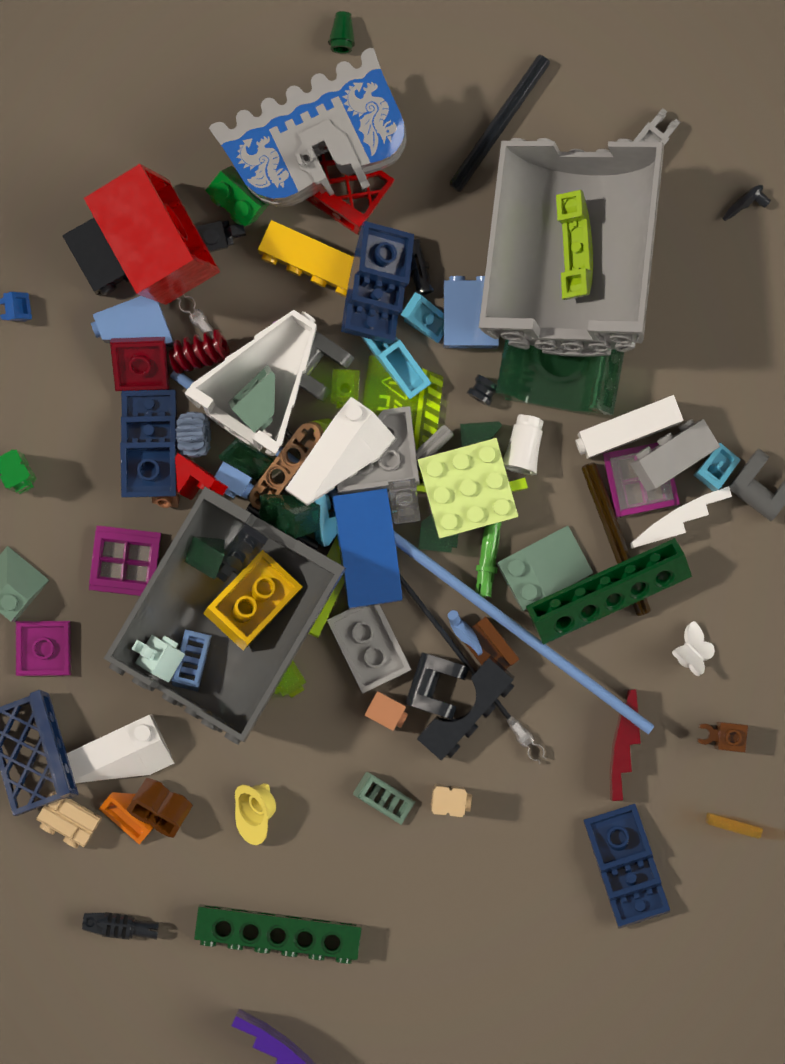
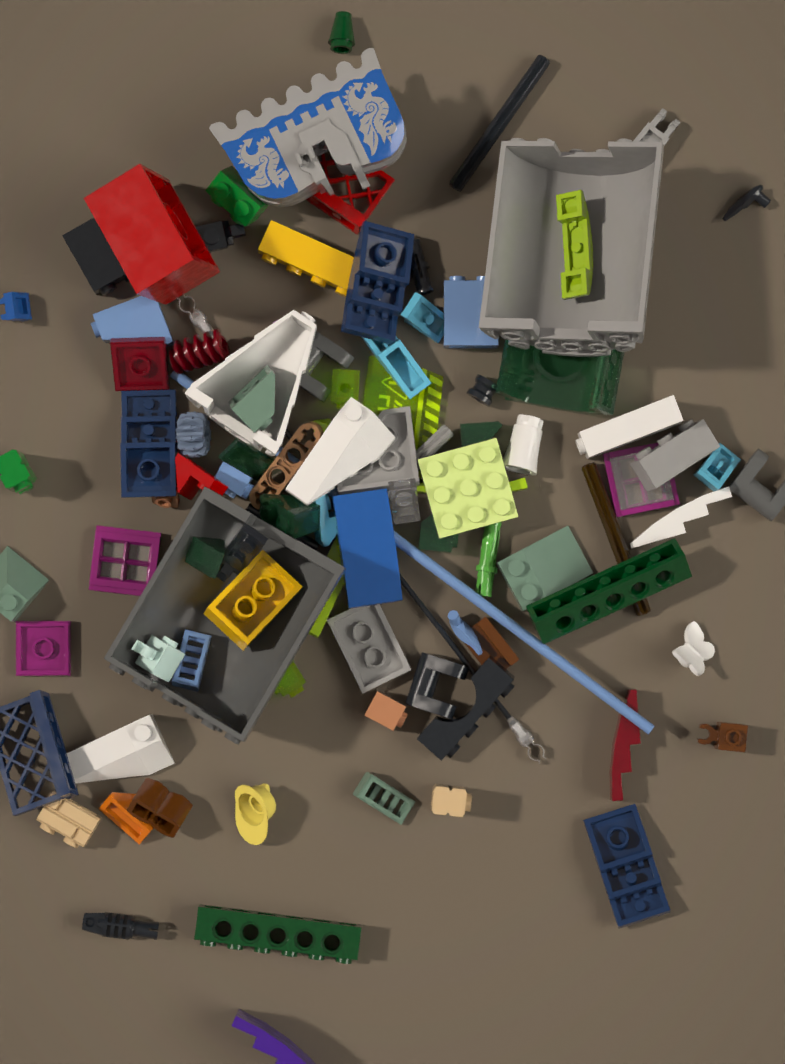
clear yellow tile [705,812,763,839] -> none

